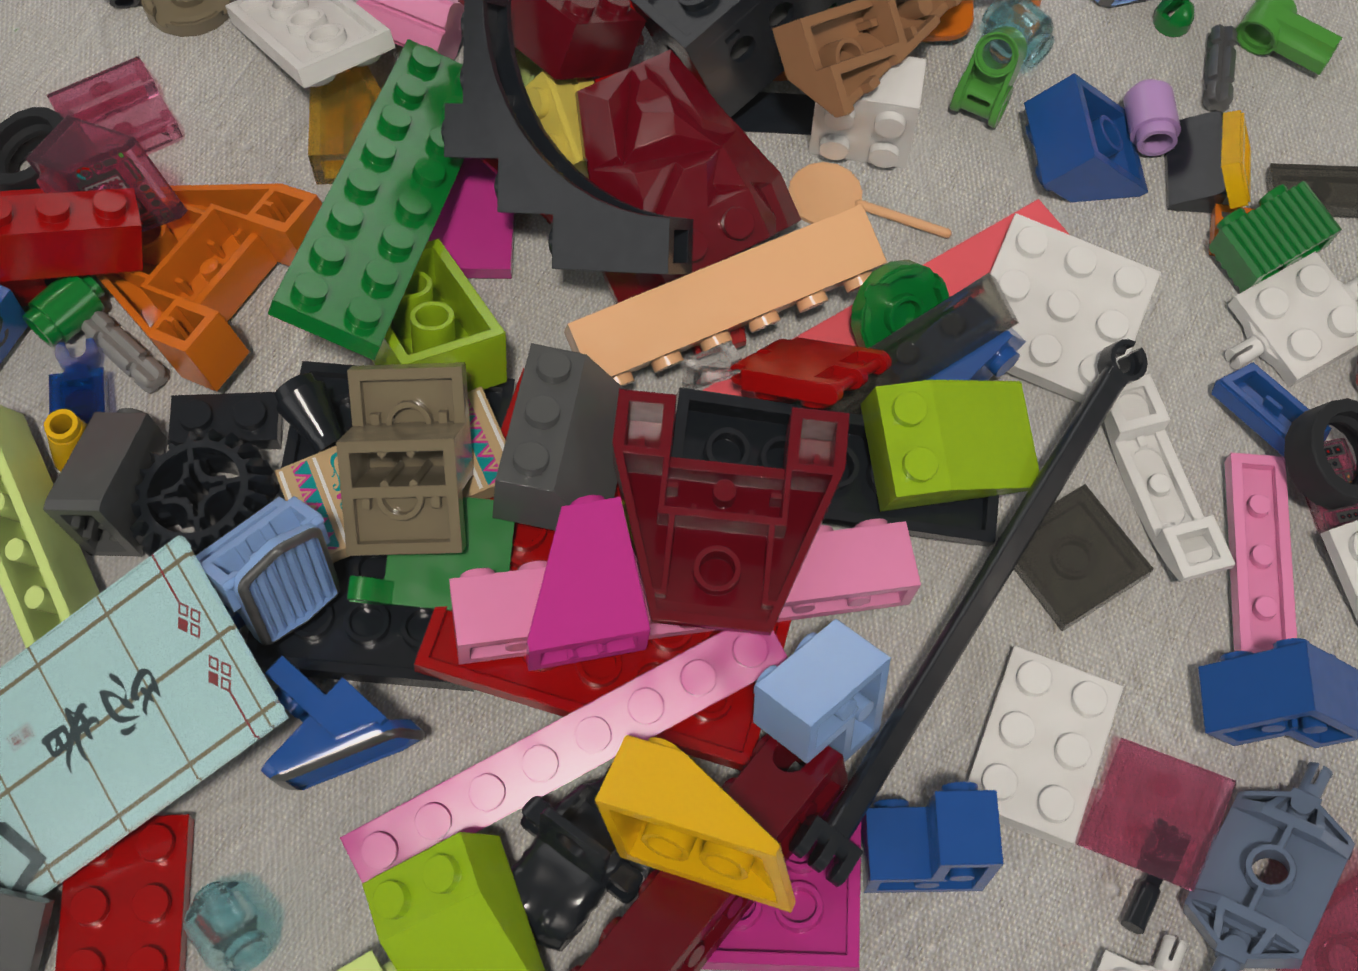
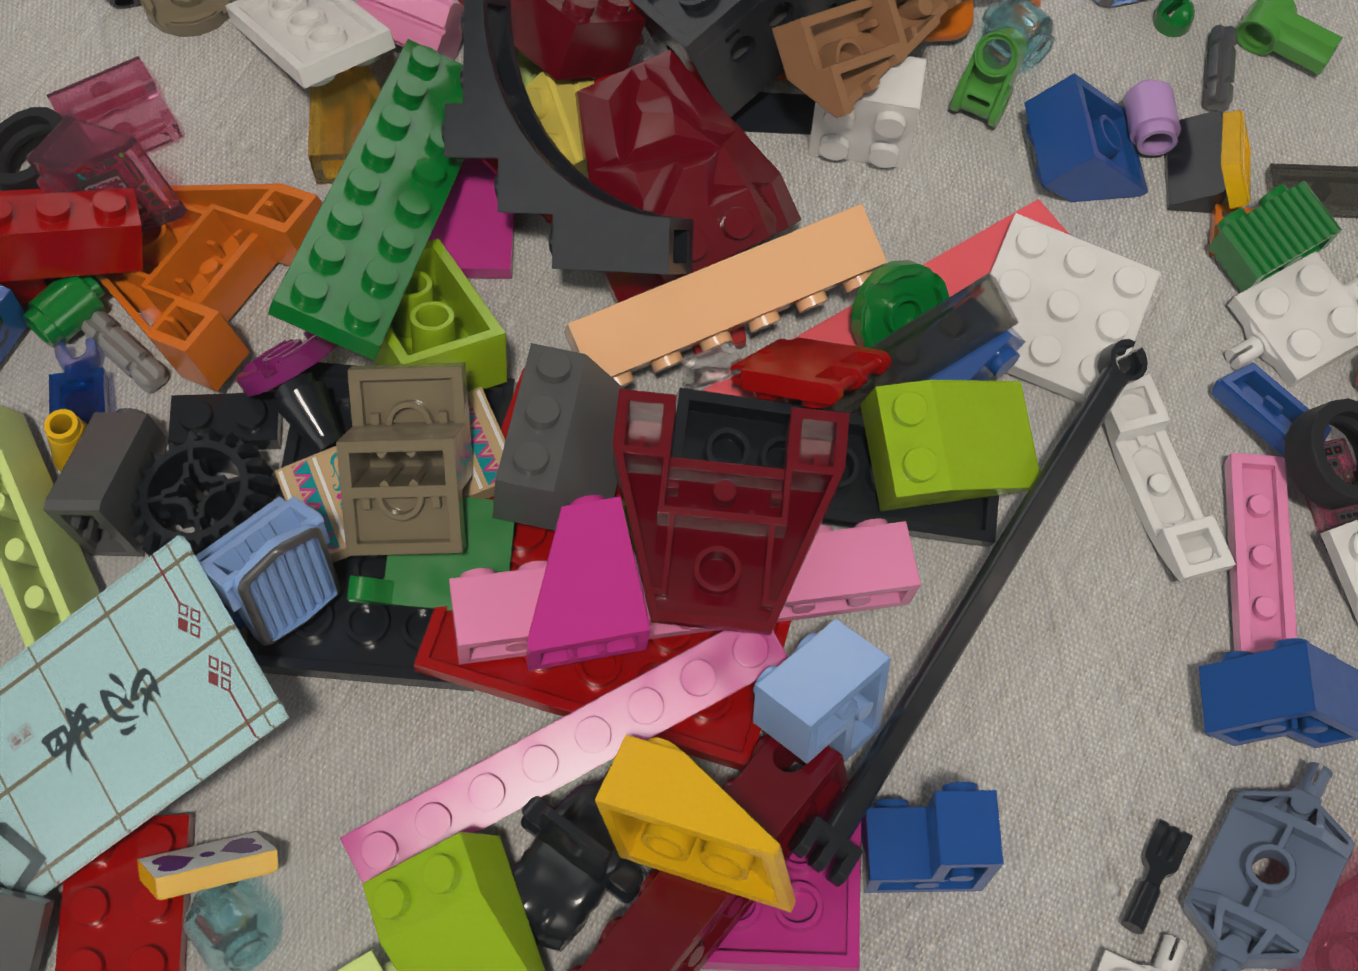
blue piece [261,656,425,791] -> none
light nougat piece [789,162,952,238] -> none
white plate [966,645,1124,850] -> none
clear smoke tile [996,484,1154,632] -> none
clear pink slope [1077,737,1237,892] -> none
none -> tile [137,832,278,900]
none -> magenta tile [235,331,338,397]

